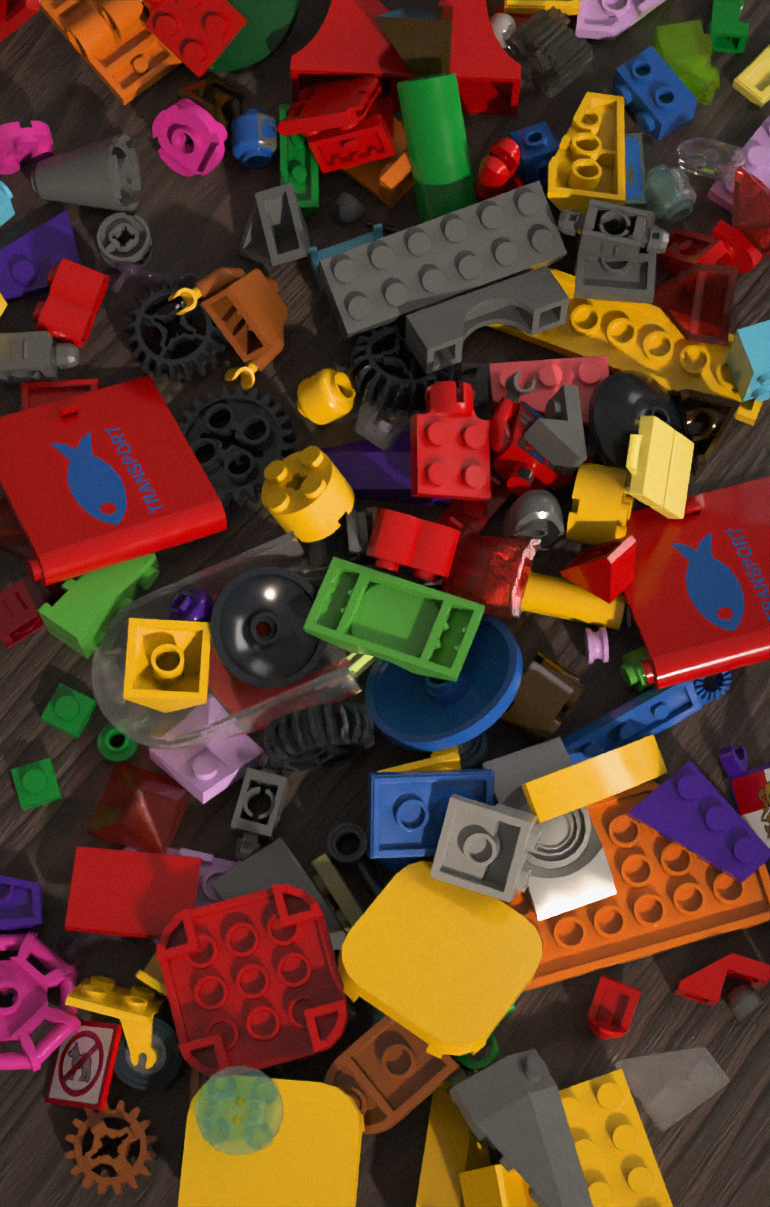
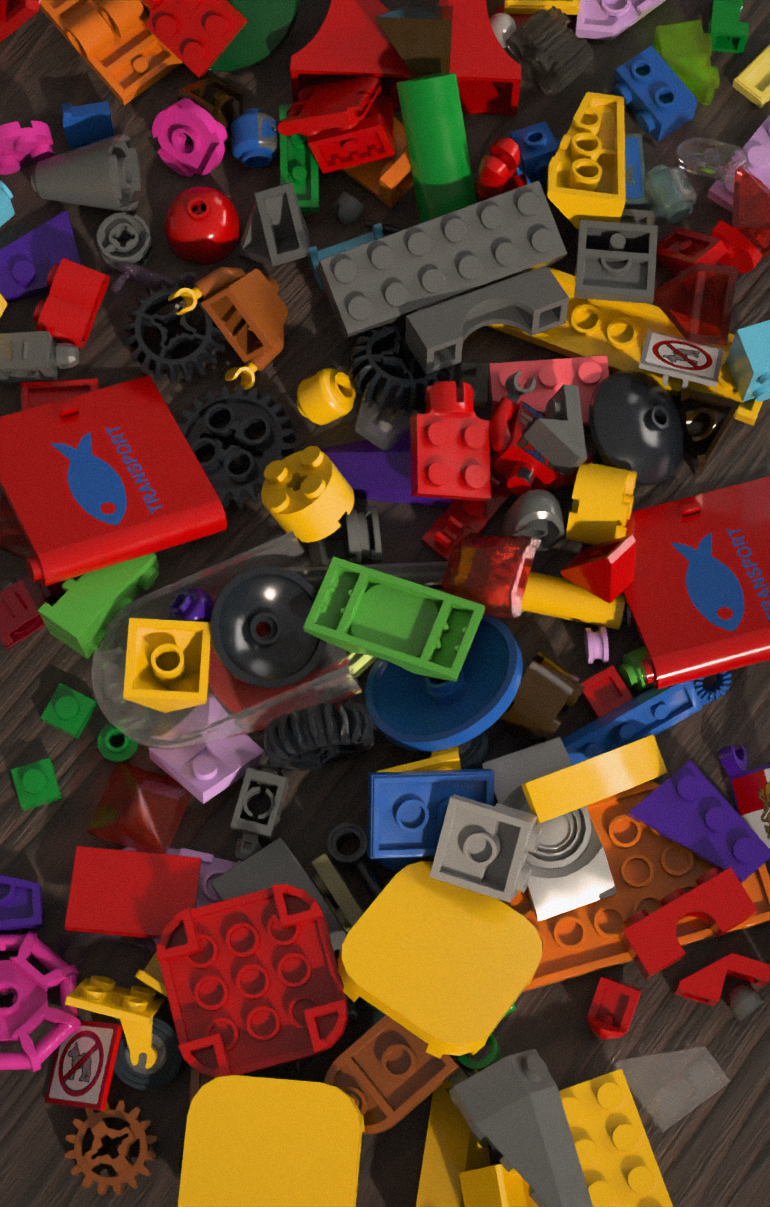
clear light blue plate [196,1066,283,1156] -> none
red brick [366,509,461,583] -> none
dark grey piece [557,199,670,263] -> none
light yellow piece [624,415,694,519] -> none
none -> blue tile [60,101,115,148]
none -> red cylinder [164,186,241,265]
none -> red plate [580,665,633,719]
none -> red arch [619,867,758,980]
none -> piece [638,330,724,390]

